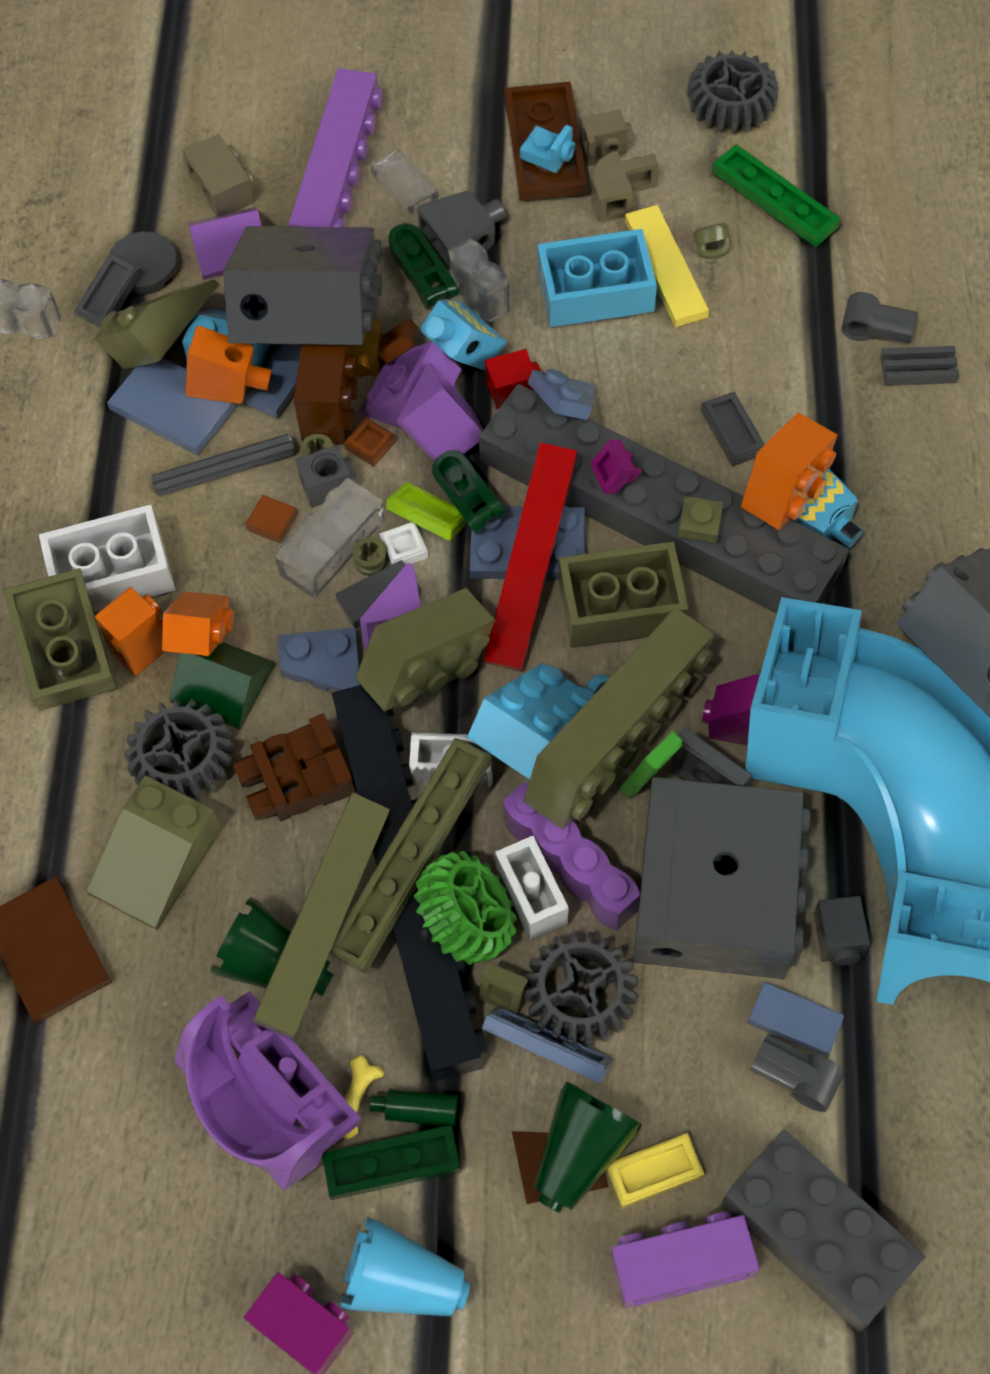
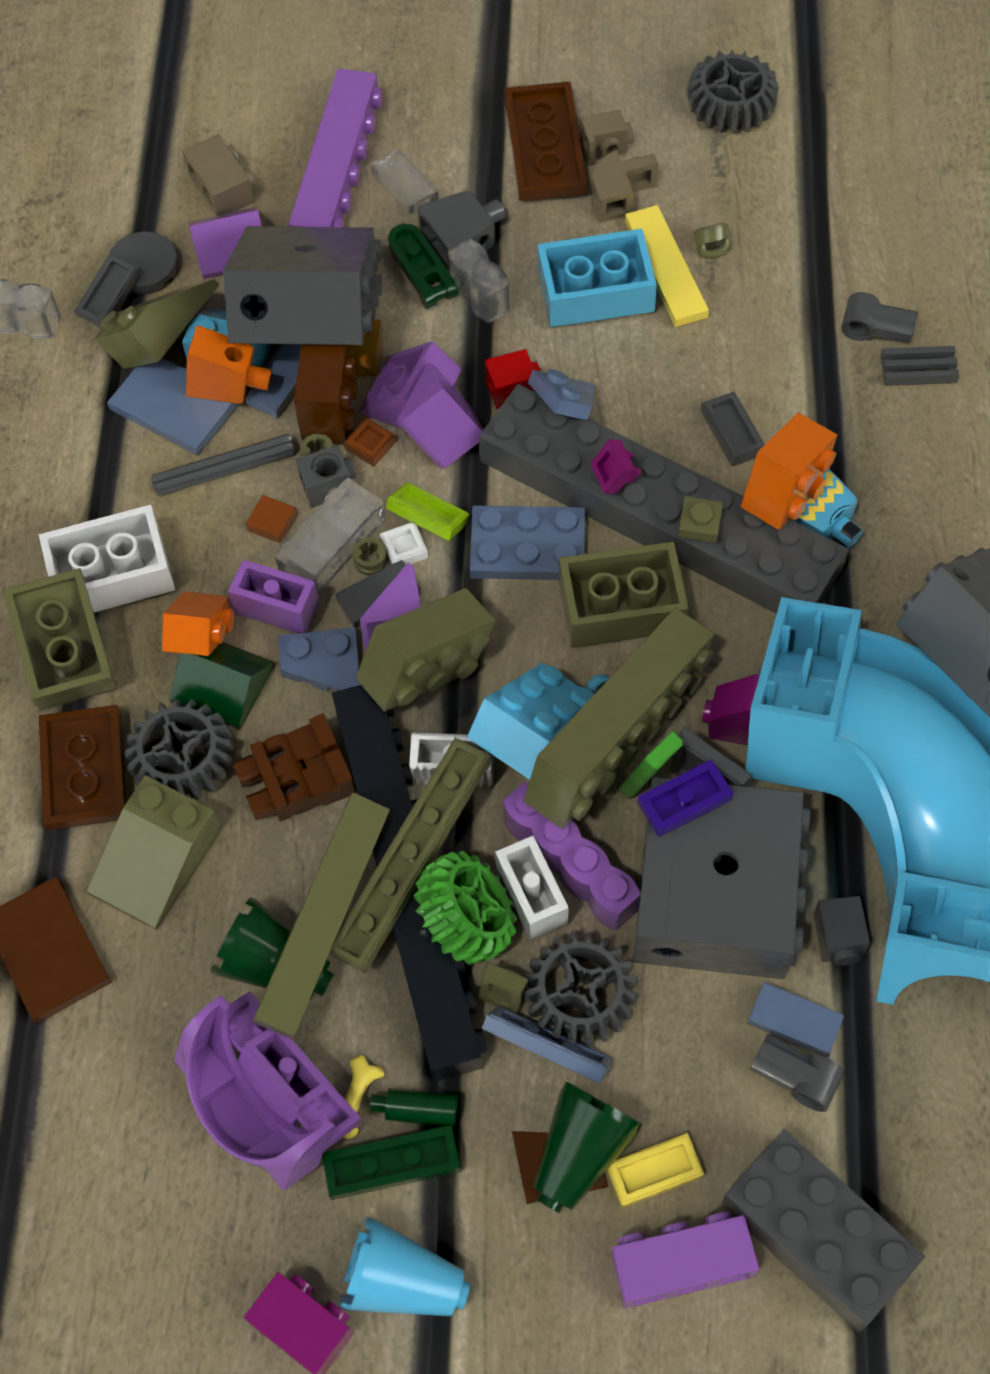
orange brick [94,587,166,677] -> none
dark orange tile [379,318,418,364] -> none
medium azure torso [421,300,507,370] -> none
dark green plate [432,450,507,535] -> none
red tile [484,442,578,672] -> none
medium azure bracket [520,125,575,173] -> none
green plate [712,144,841,247] -> none
none -> reddish brown plate [39,705,126,831]
none -> medium lavender brick [228,559,320,633]
none -> dark purple plate [637,759,733,838]

